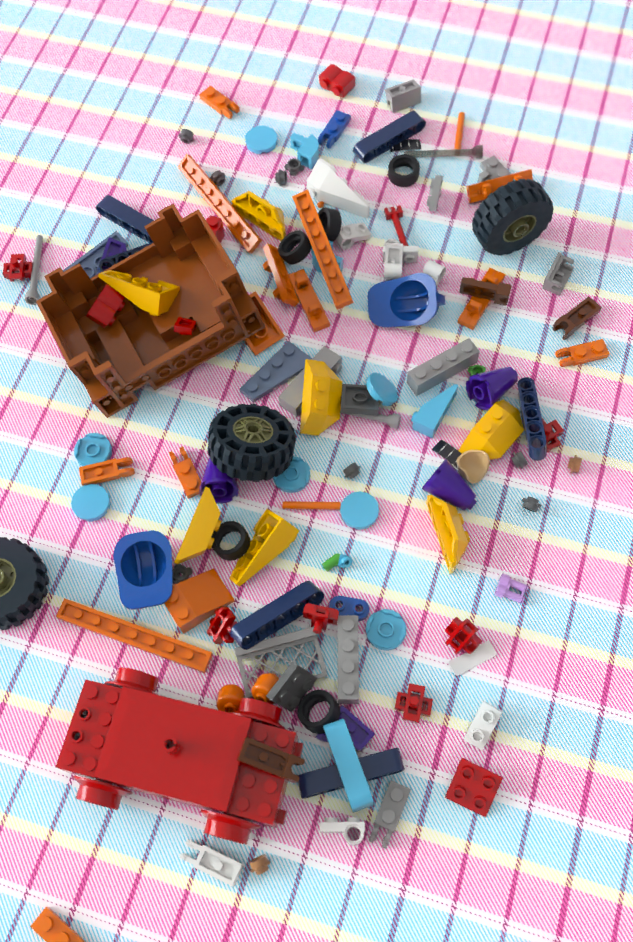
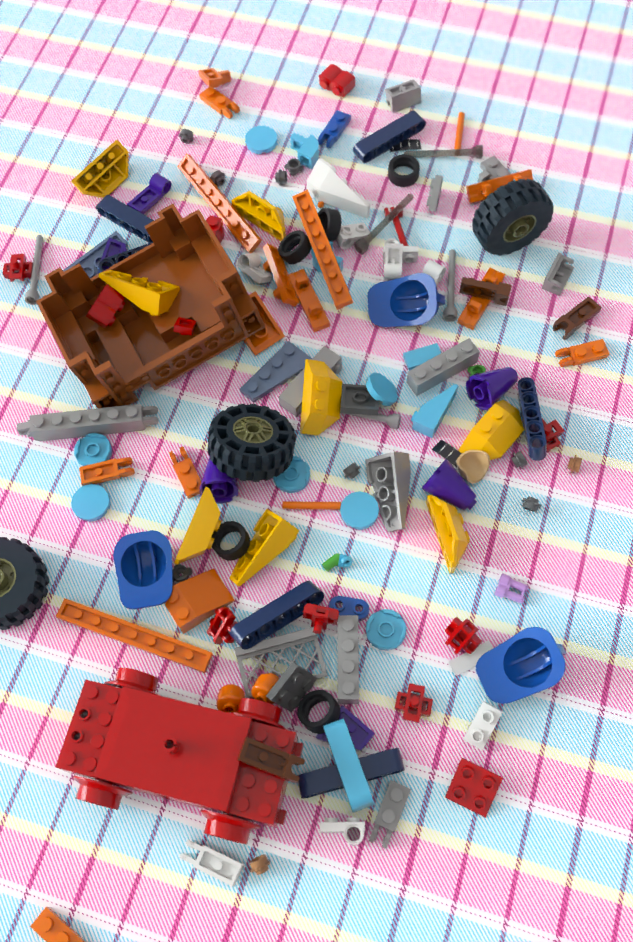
none -> light grey hinge [17,404,159,441]
none -> yellow wedge [71,139,129,198]
none -> dark purple plate [127,173,172,214]
none -> orange hinge [199,68,231,88]
none -> white plate [235,253,272,284]
none -> clear smoke piece [354,194,414,254]
none -> light grey wedge [365,451,411,532]
none -> medium azure tile [403,343,441,371]
none -> light grey piece [443,249,458,322]
none -> blue piece [475,627,567,704]

